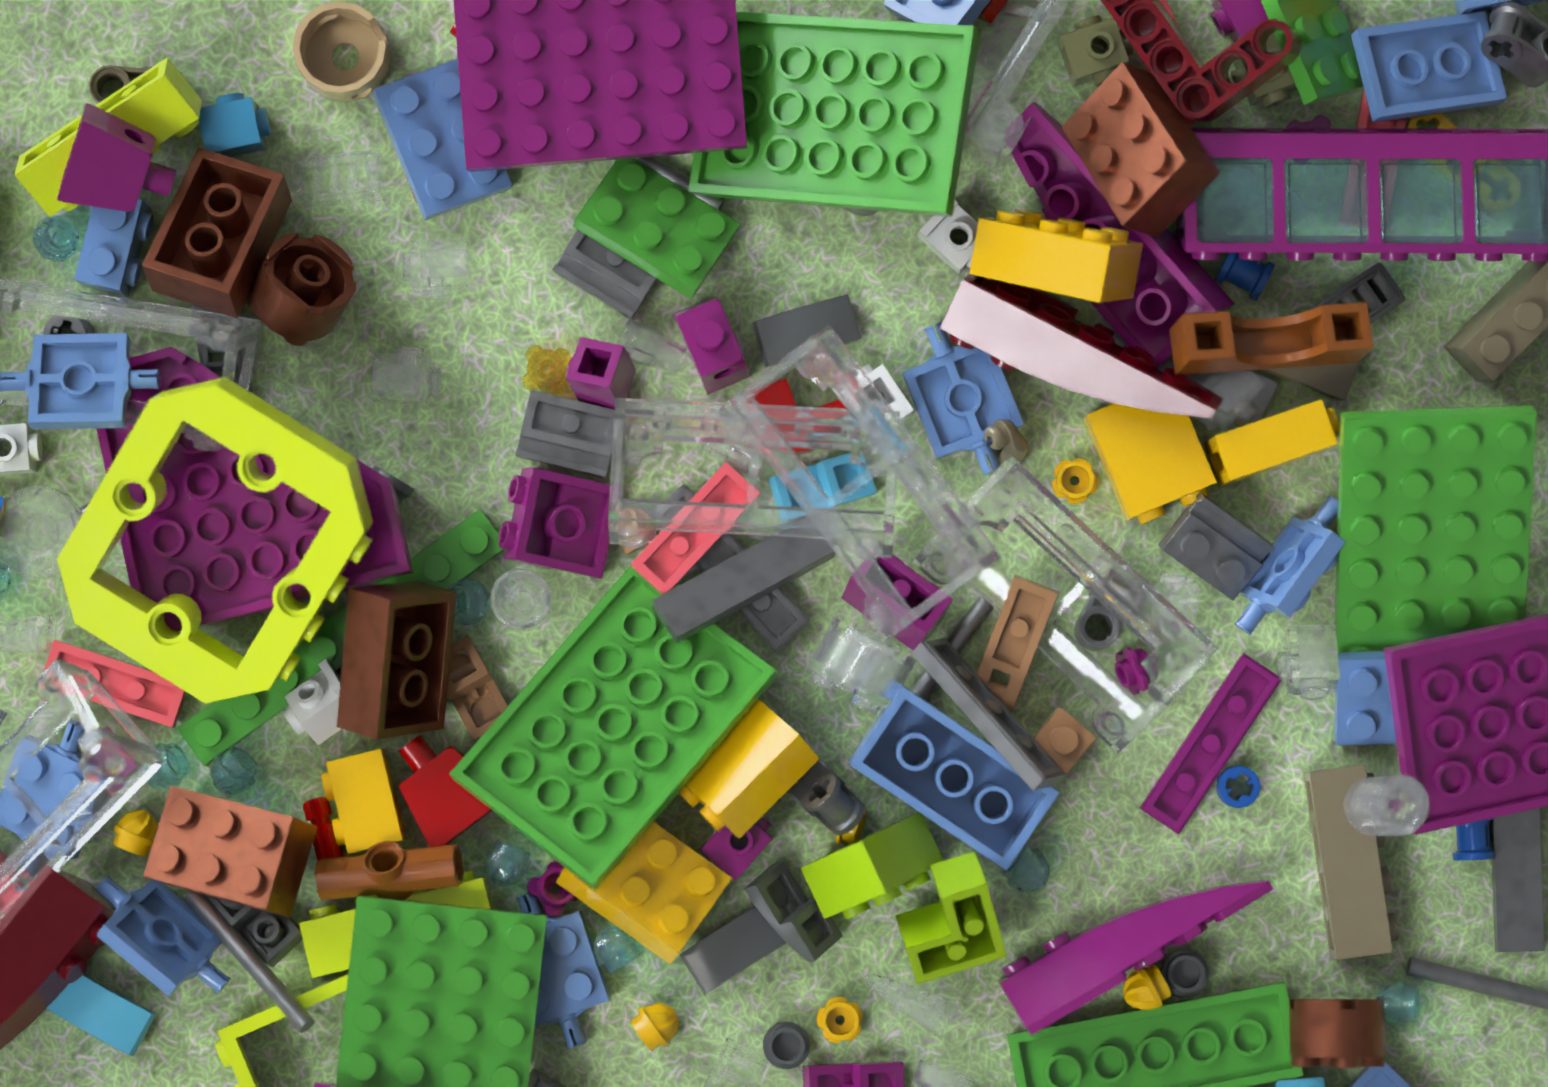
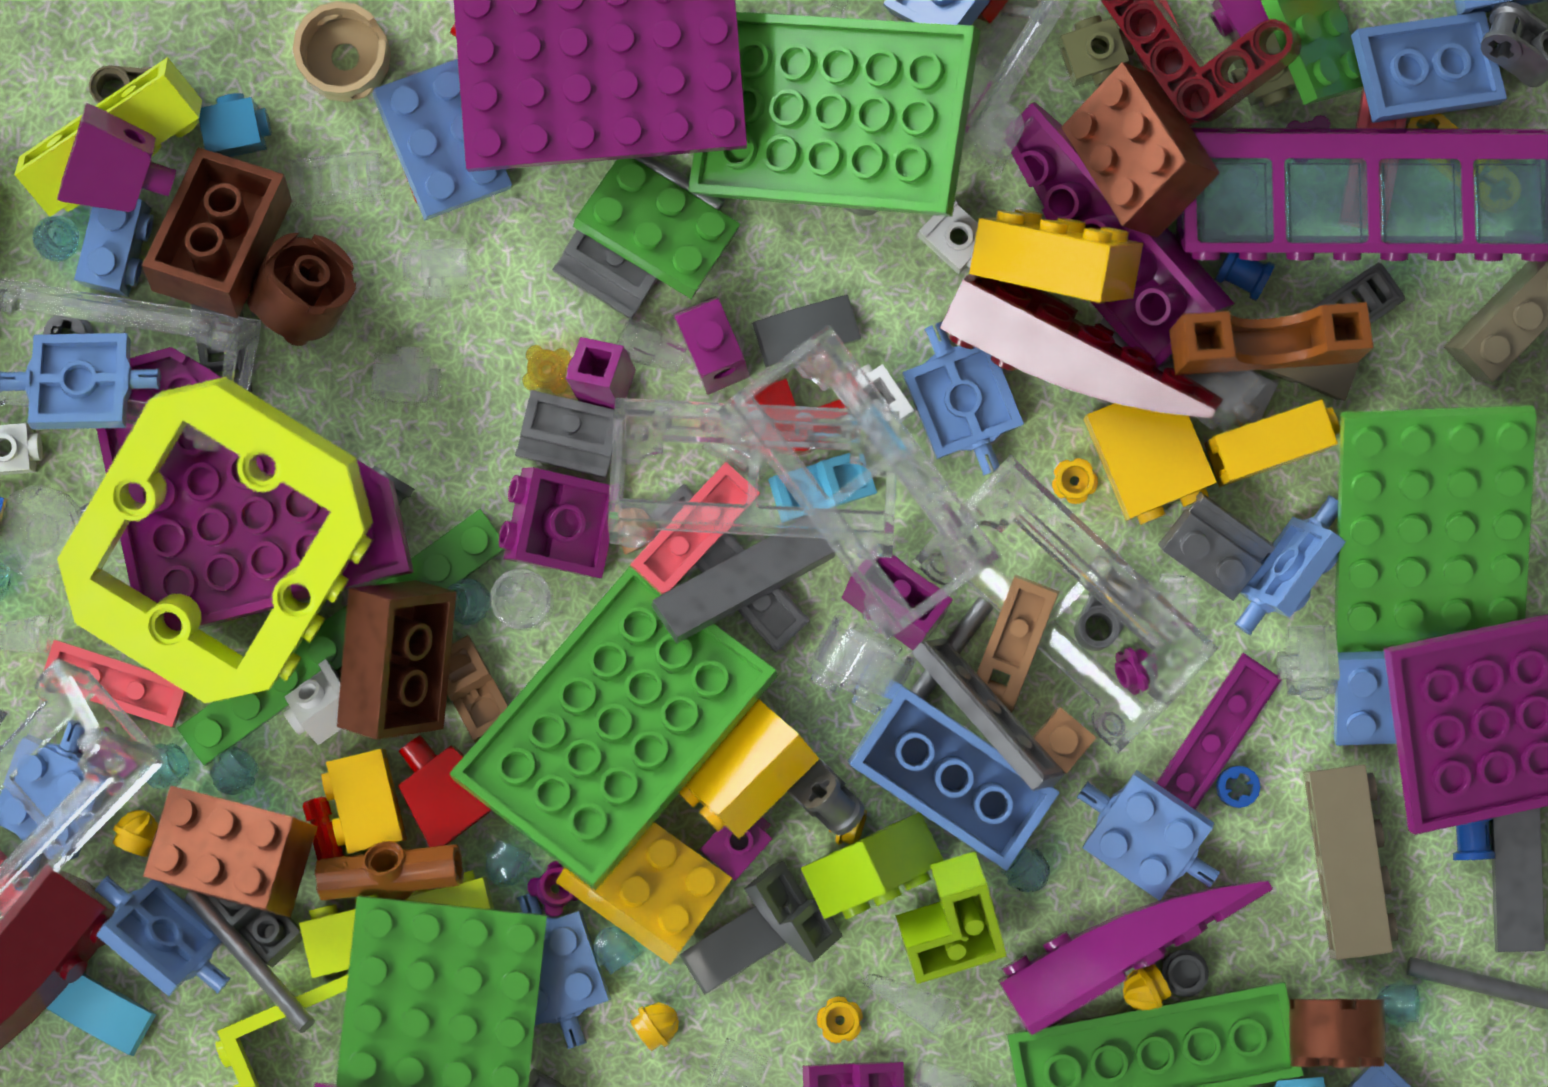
dark grey plate [763,1021,810,1069] -> none
dark tan arm [984,419,1029,474] -> none
clear piece [1343,775,1429,836] -> none
none -> medium blue plate [1077,770,1220,901]

